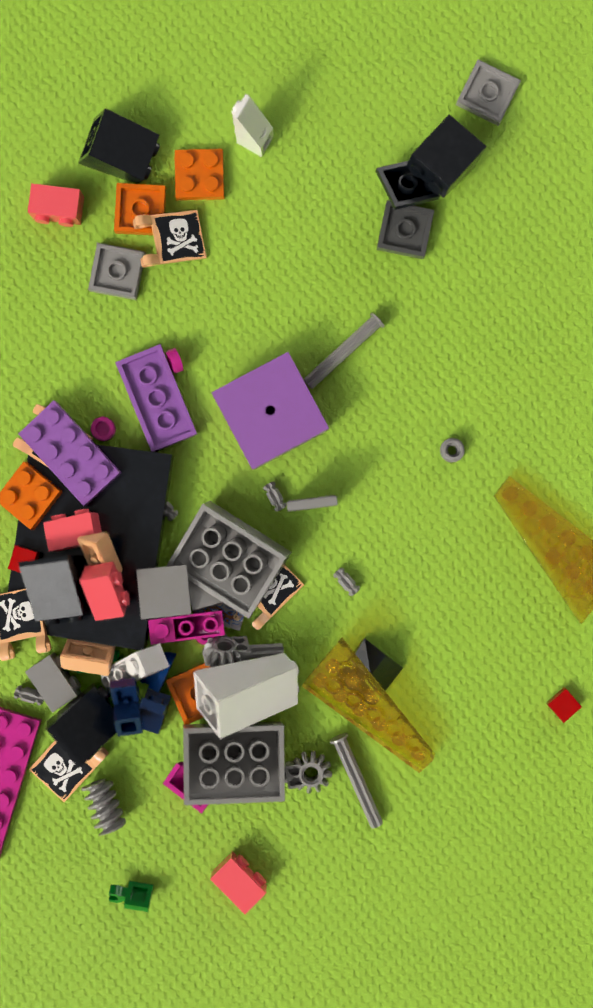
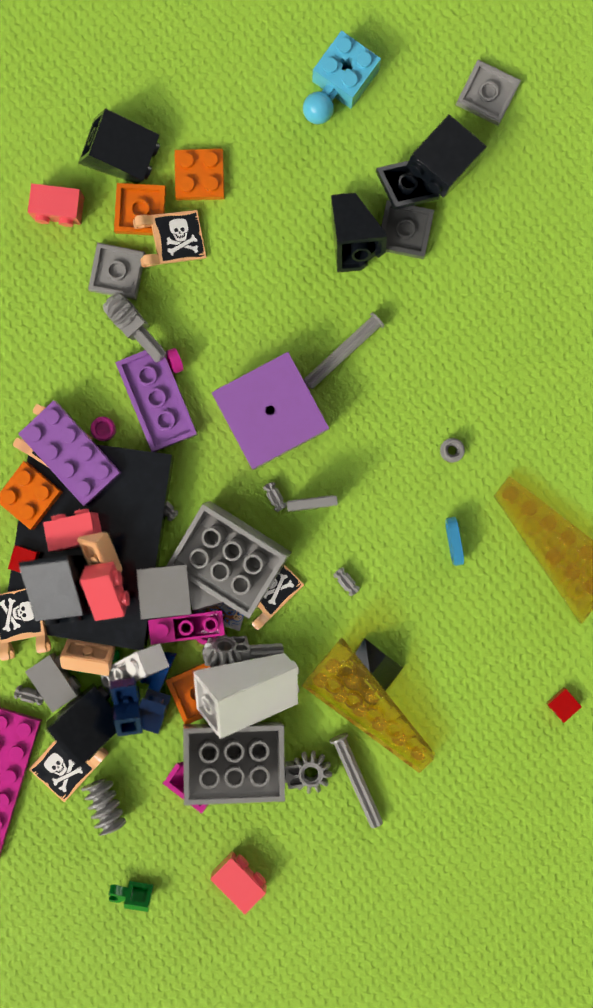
white slope [232,94,274,157] -> none
none -> light grey gear [103,293,167,362]
none -> medium azure brick [303,30,381,124]
none -> black slope [331,193,387,273]
none -> dark azure tile [445,517,464,566]

